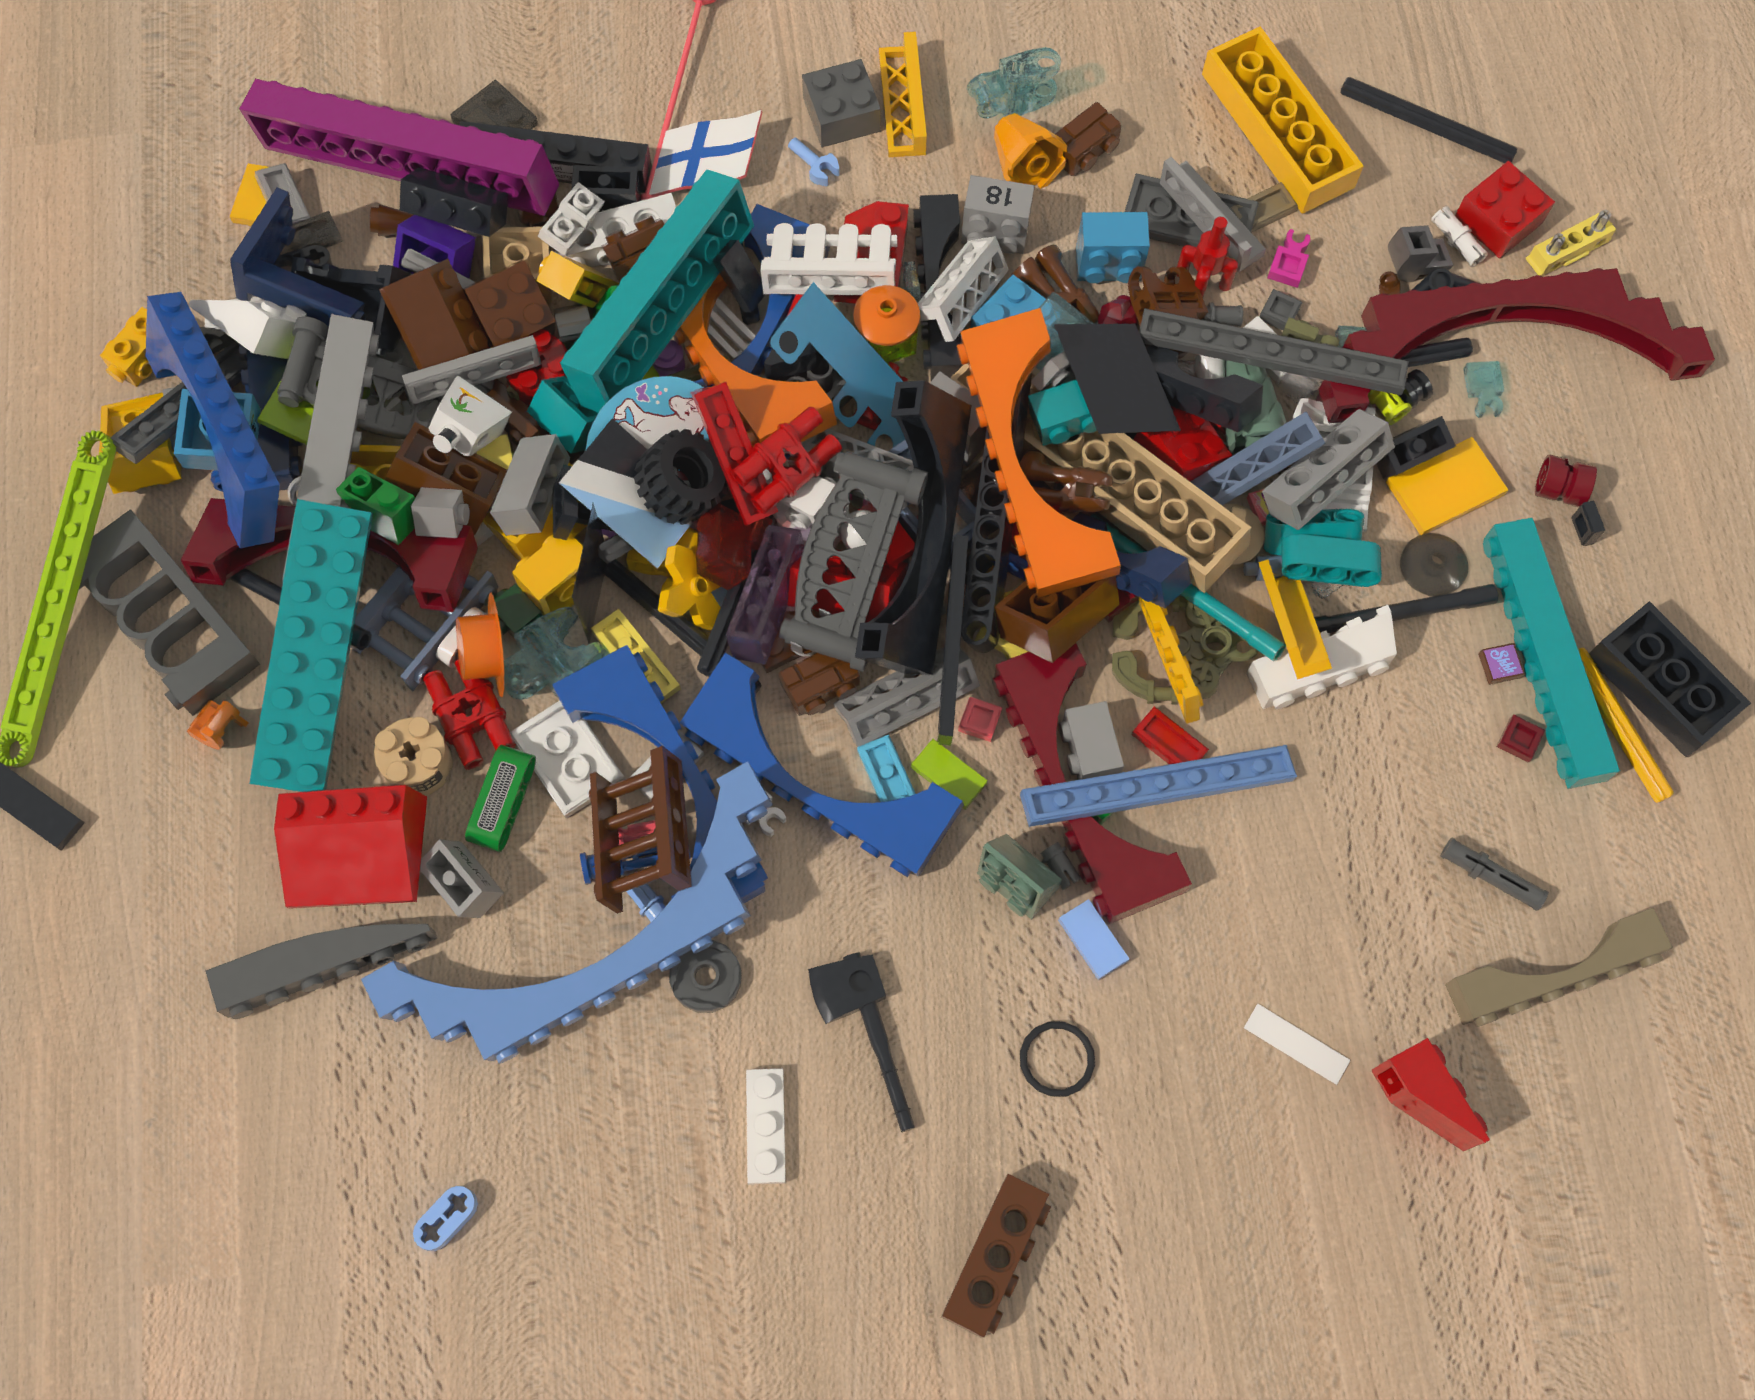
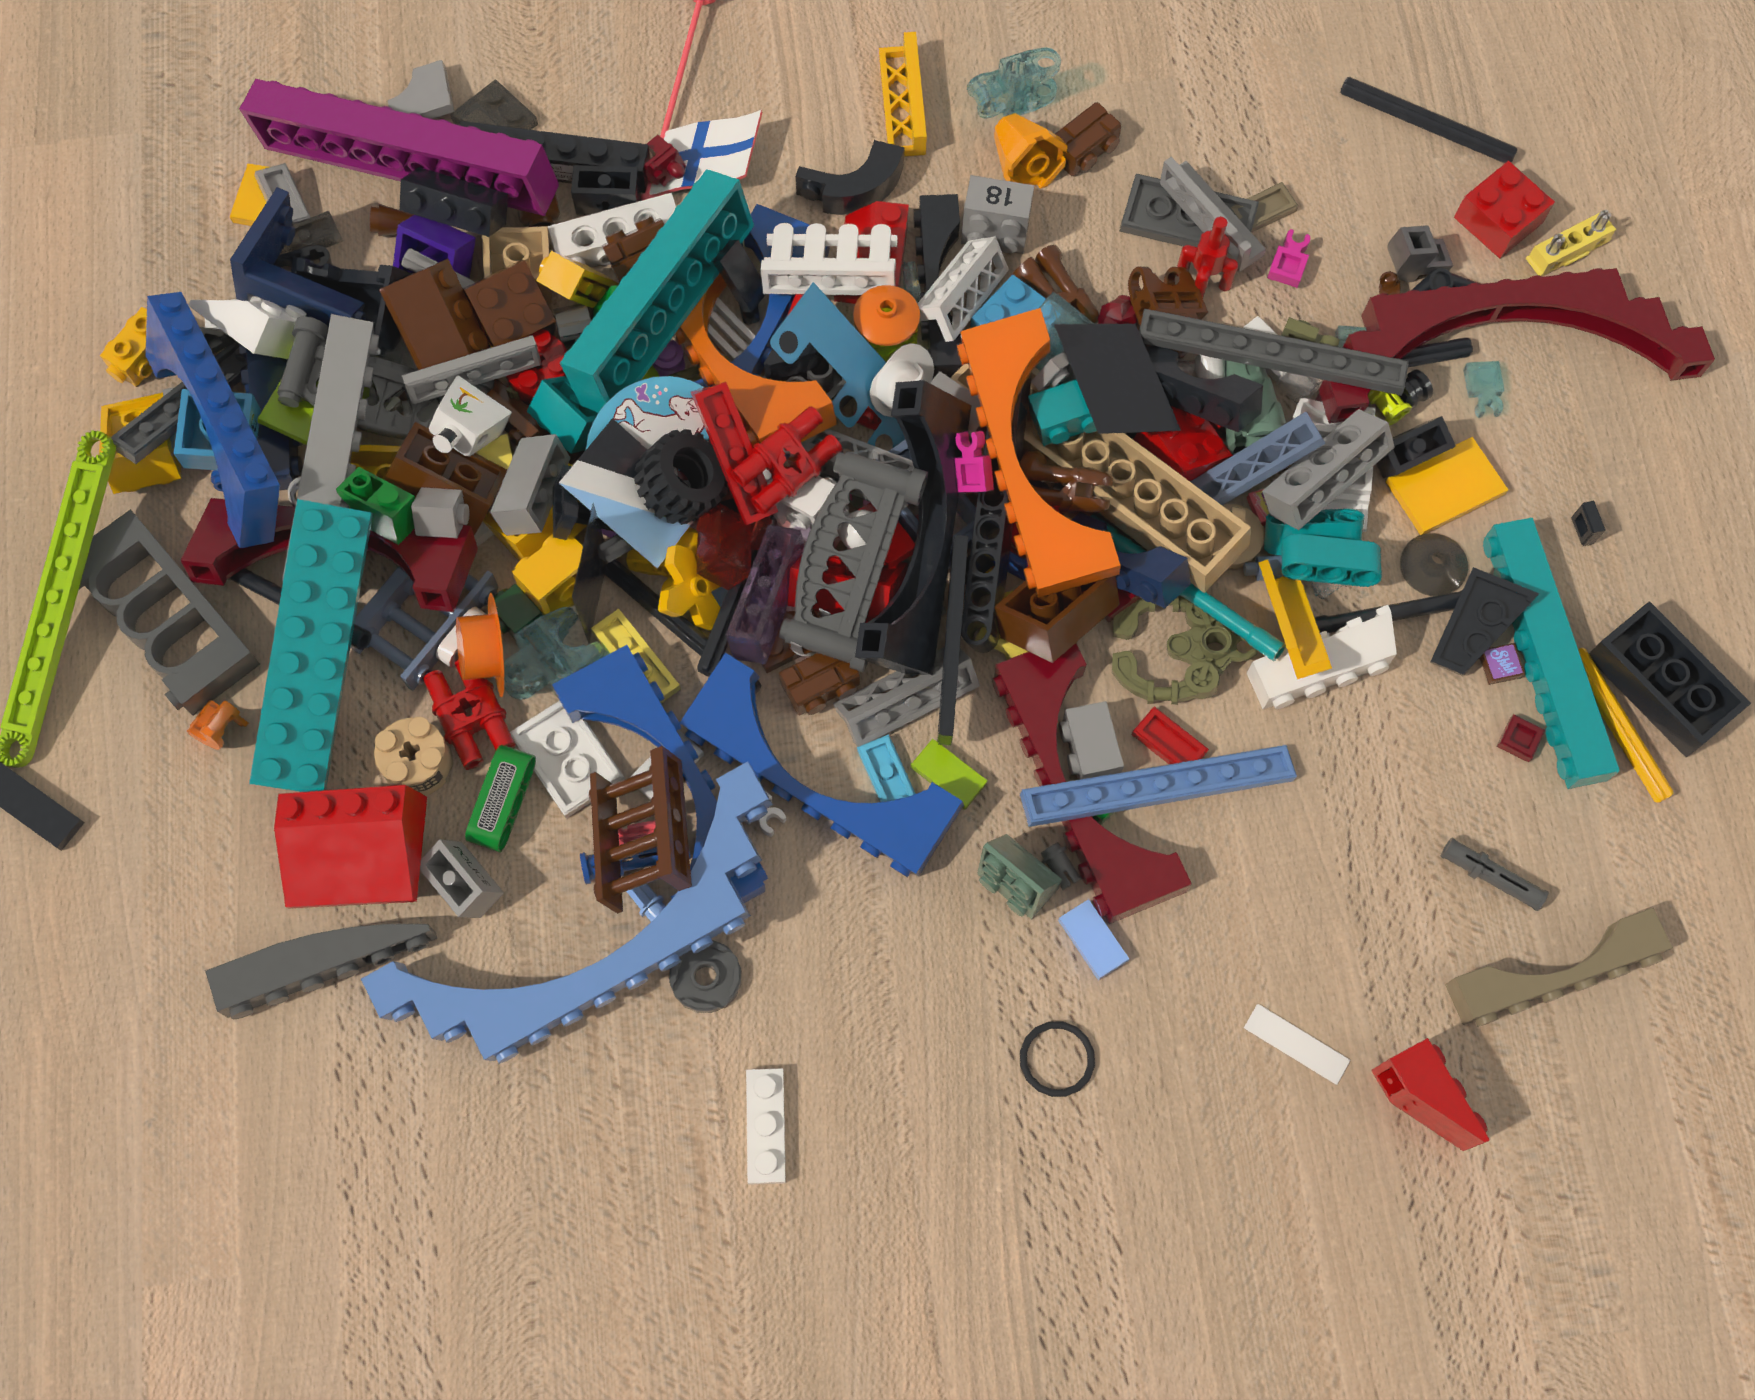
light blue beam [413,1186,478,1251] -> none
white slope [538,182,605,256] -> none
light blue bar [788,137,840,186] -> none
dark grey brick [802,59,881,148] -> none
black piece [808,952,915,1133] -> none
reddish brown brick [941,1174,1051,1338] -> none
coral tile [958,697,1003,742] -> none
dark azure brick [1076,212,1150,283] -> none
yellow wing [1139,597,1204,724] -> none
yellow brick [1202,26,1364,214] -> none
dark grey pin [1202,302,1243,327] -> none
dark grey tile [1259,289,1303,330] -> none
white pin [1431,206,1488,267] -> none
dark red wheel [1535,454,1597,507] -> none
none -> light grey tile [388,60,455,119]
none -> dark red piece [644,134,686,187]
none -> black arch [795,140,905,215]
none -> white piece [870,343,934,417]
none -> dark pink plate [954,431,994,492]
none -> black wing [1430,567,1539,676]

